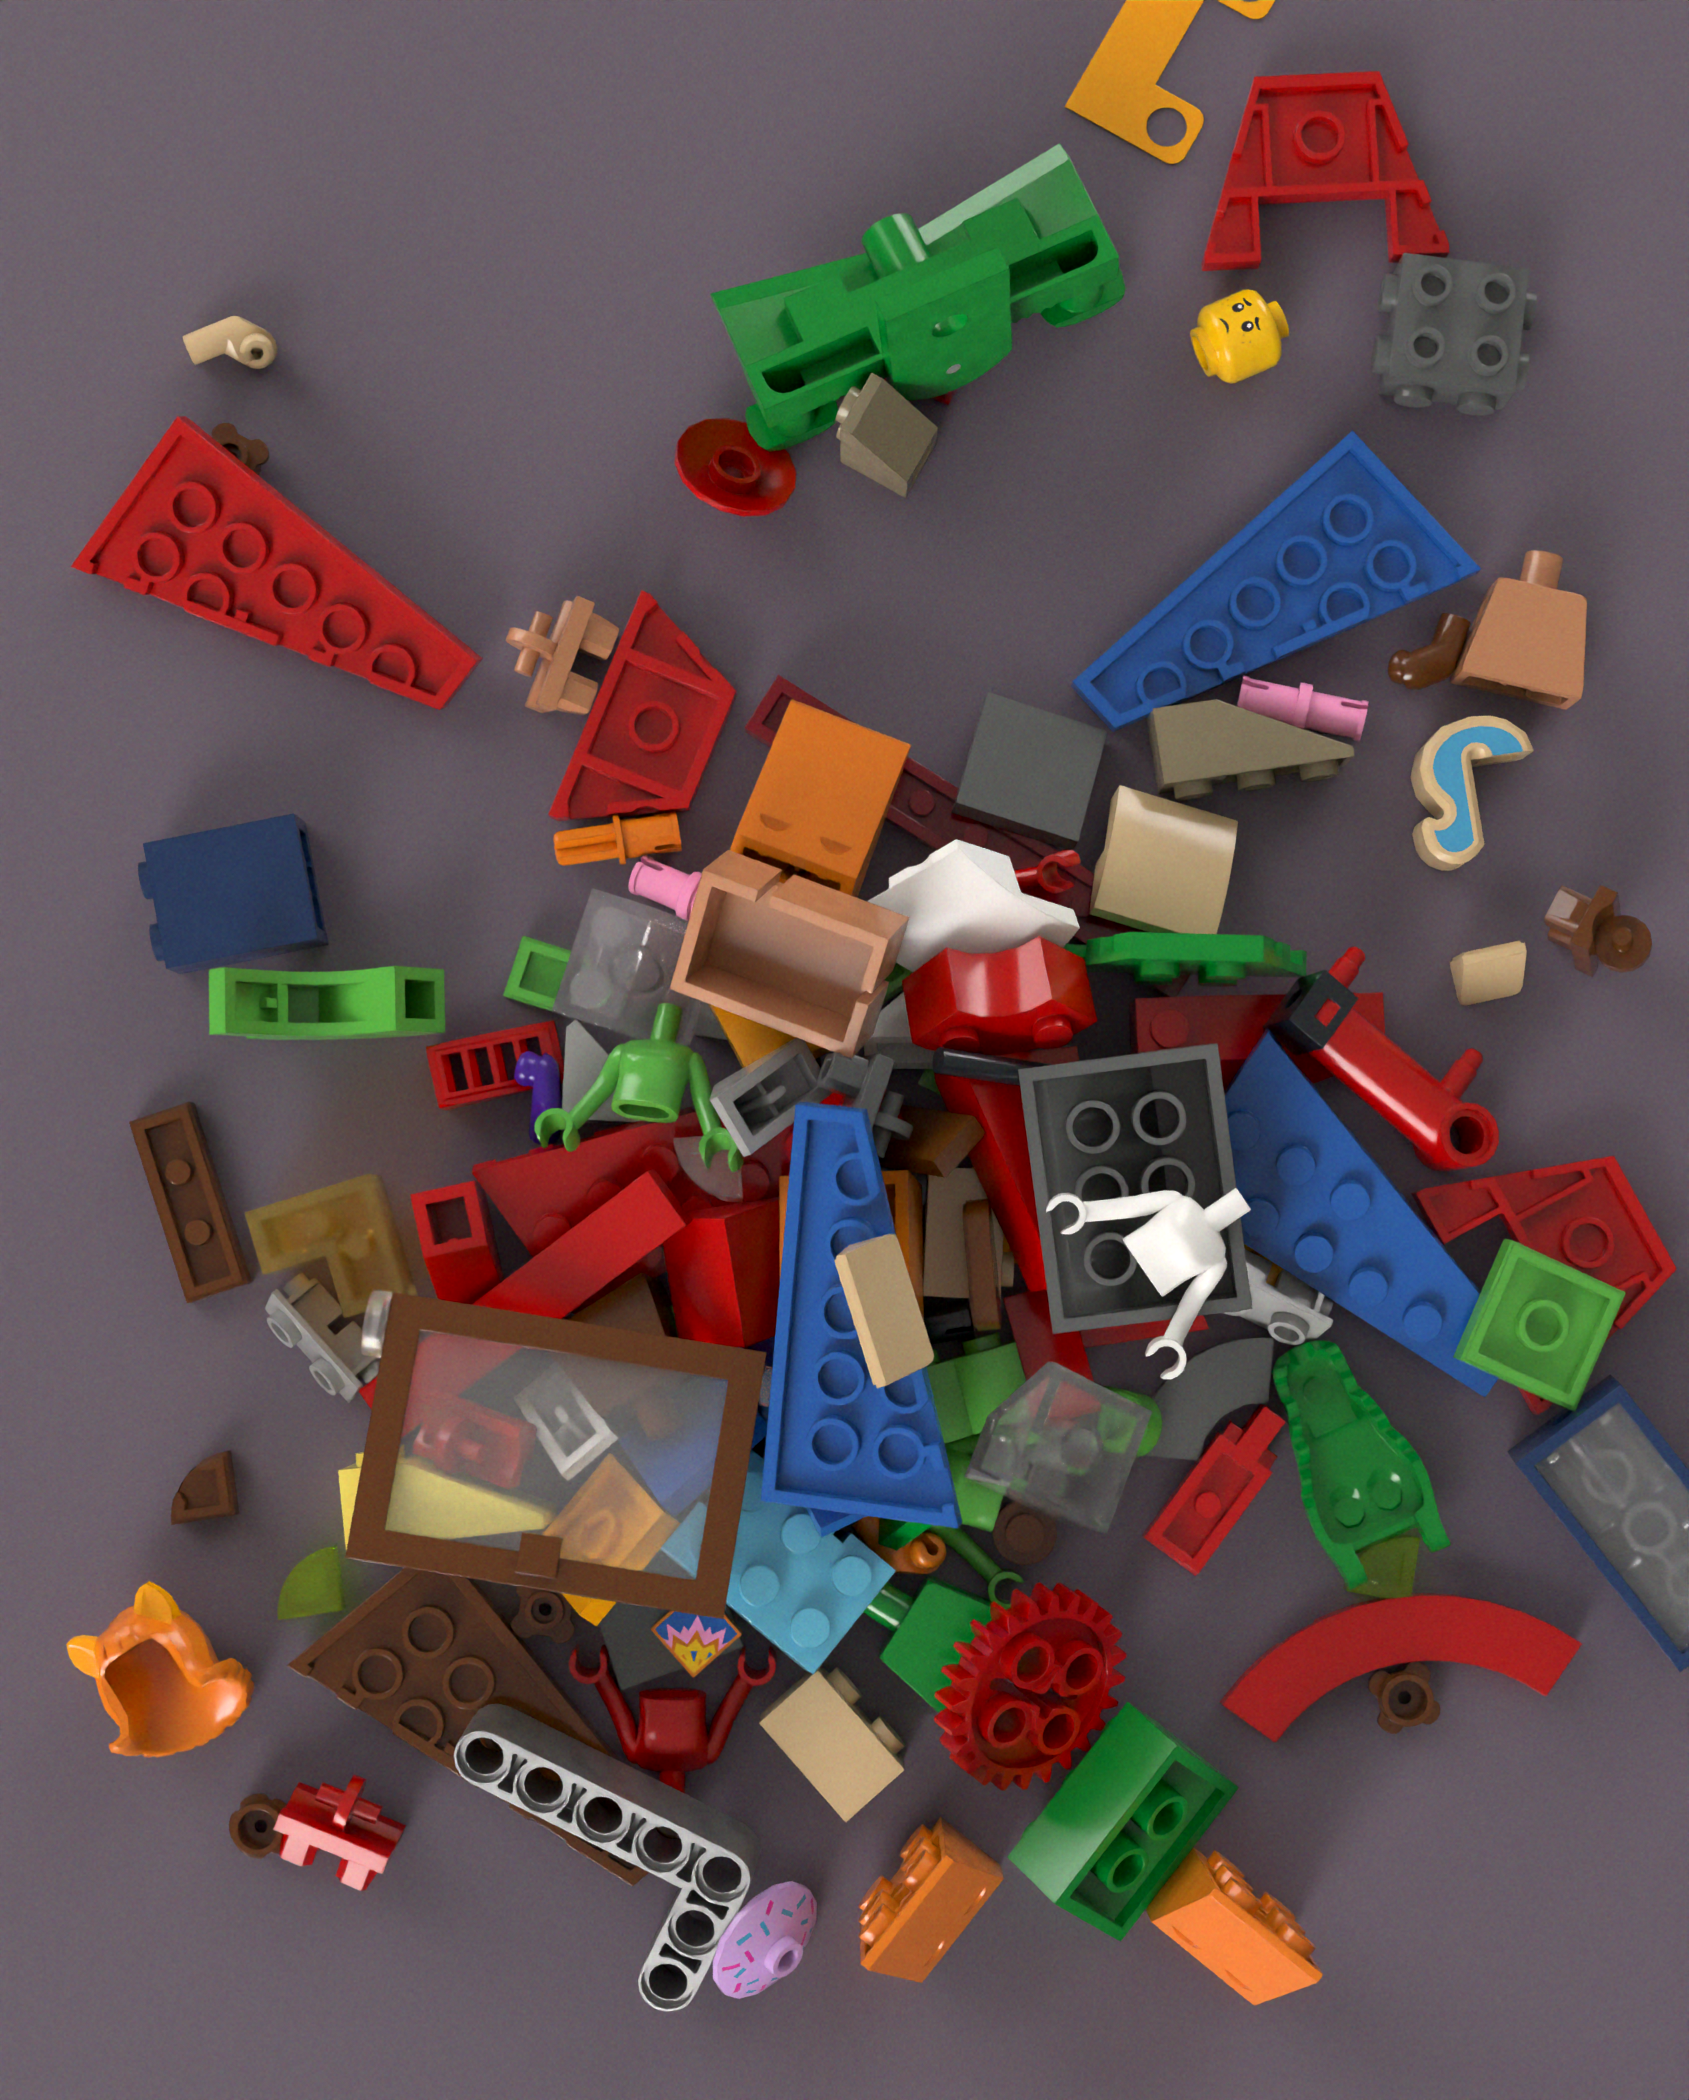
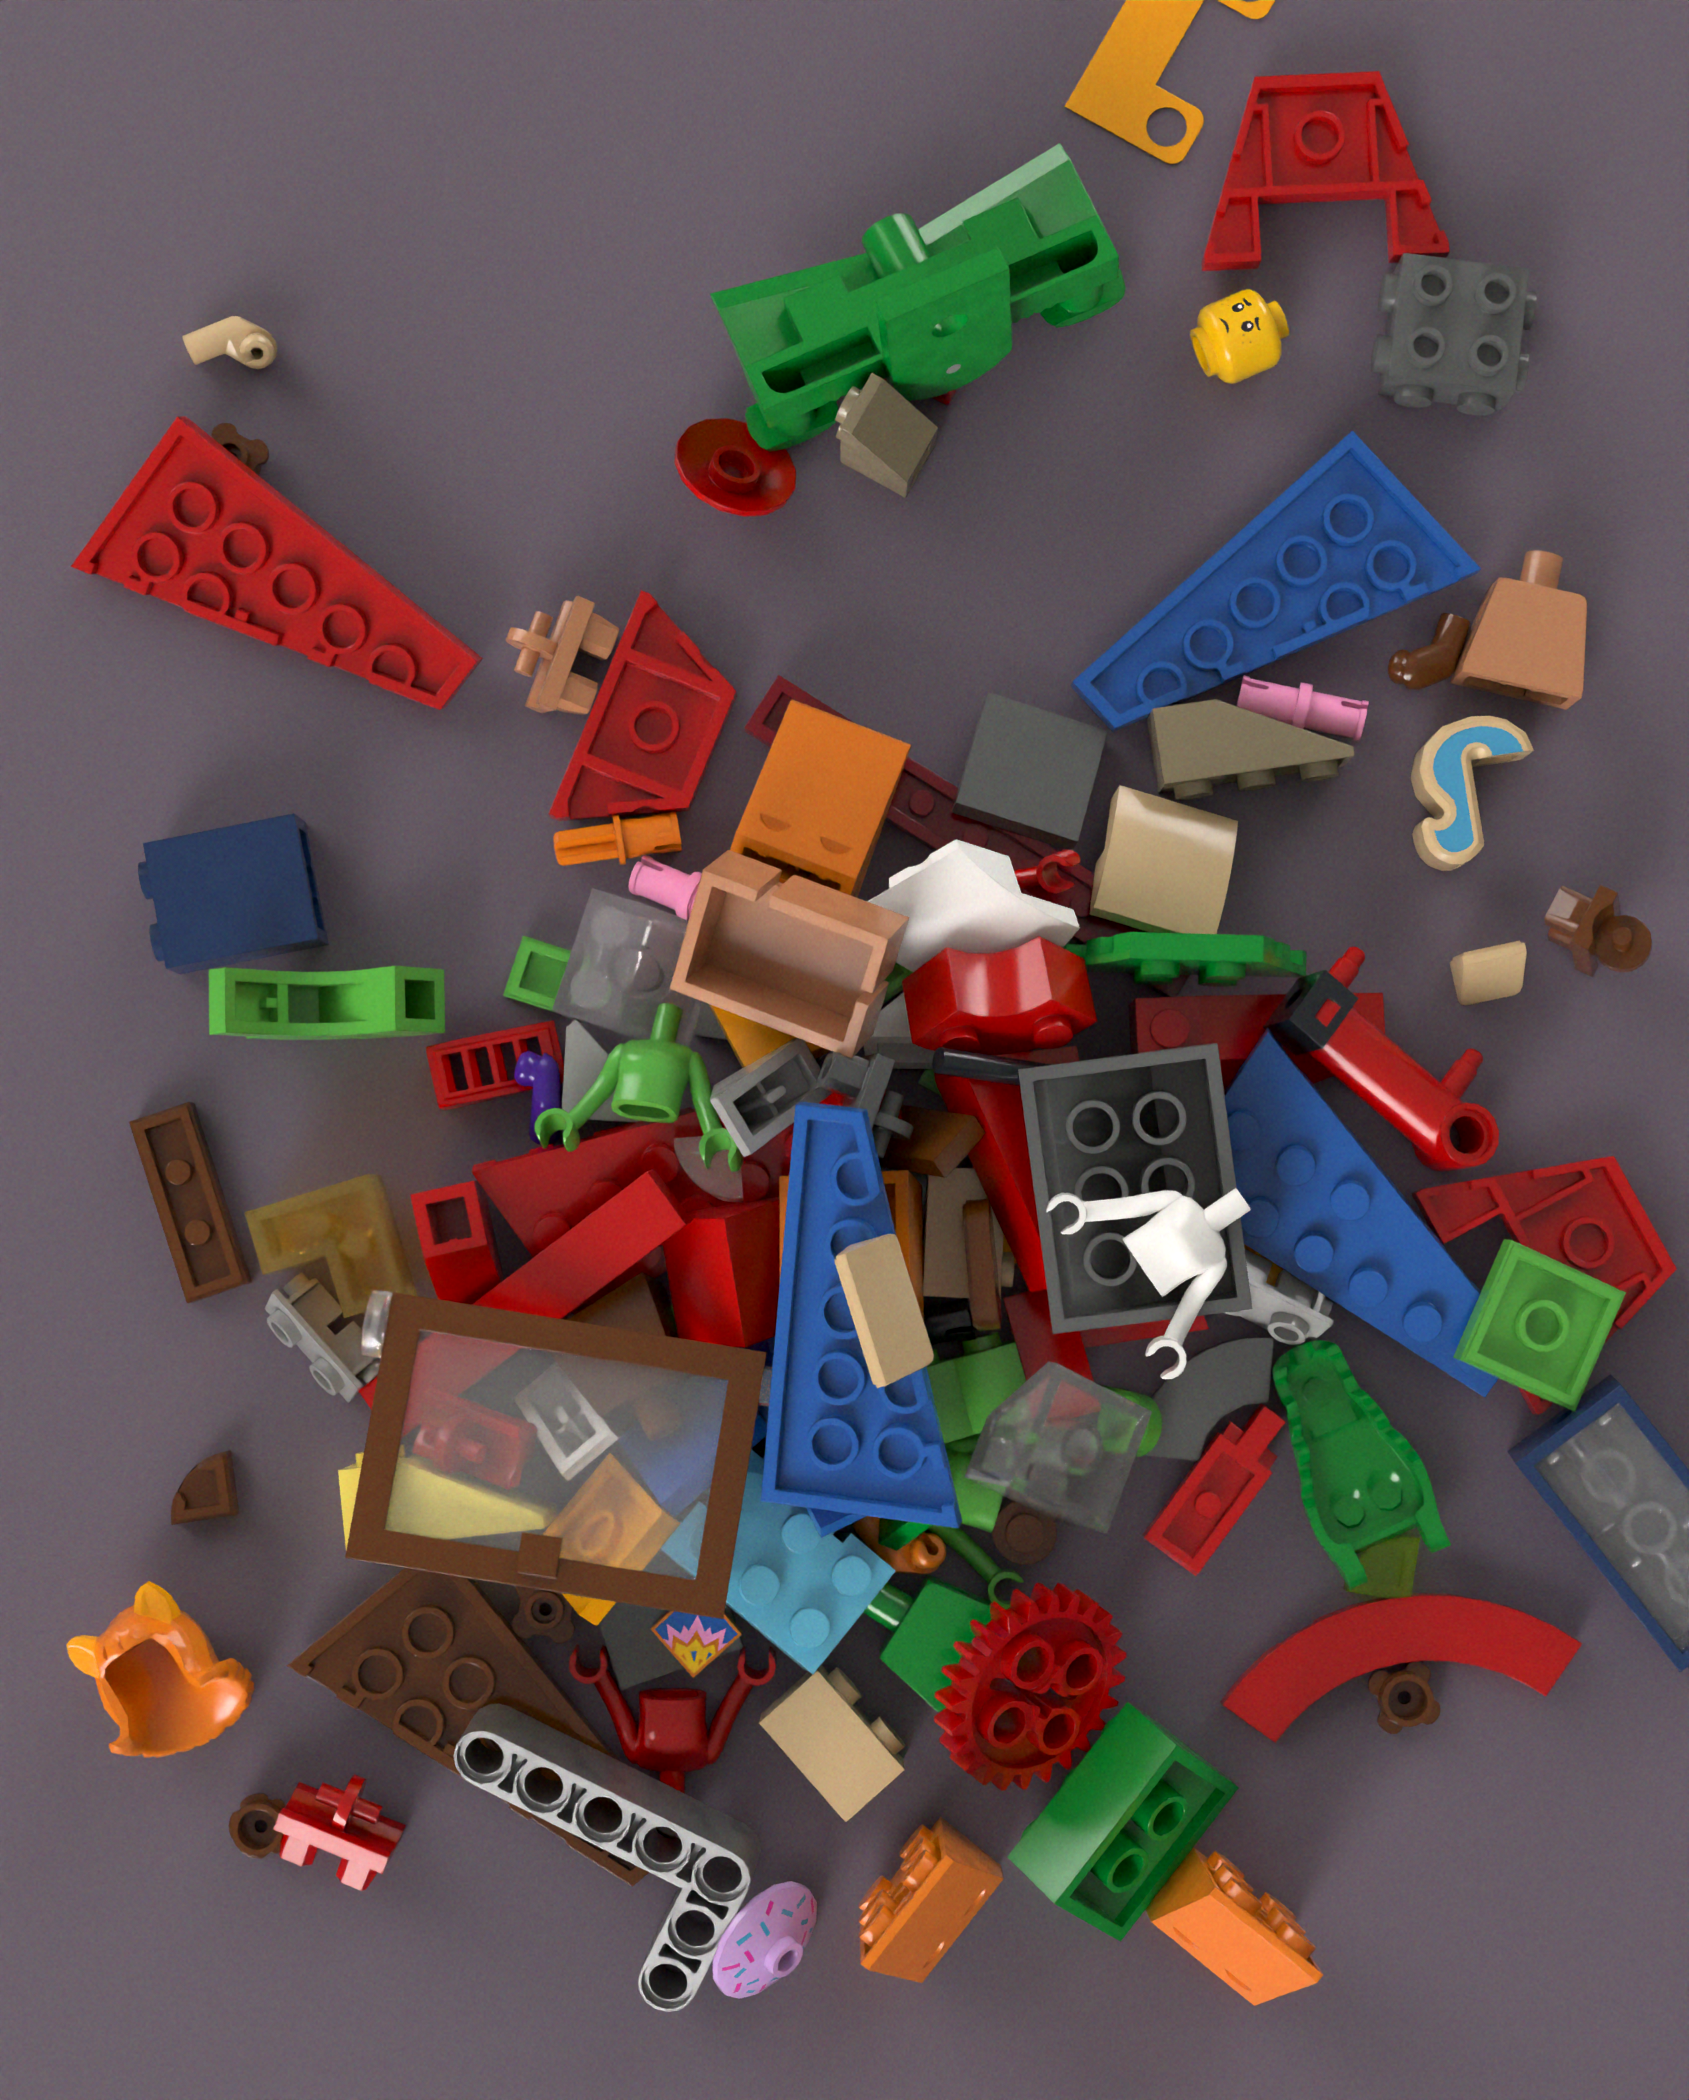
clear neon green tile [278,1544,346,1620] -> none

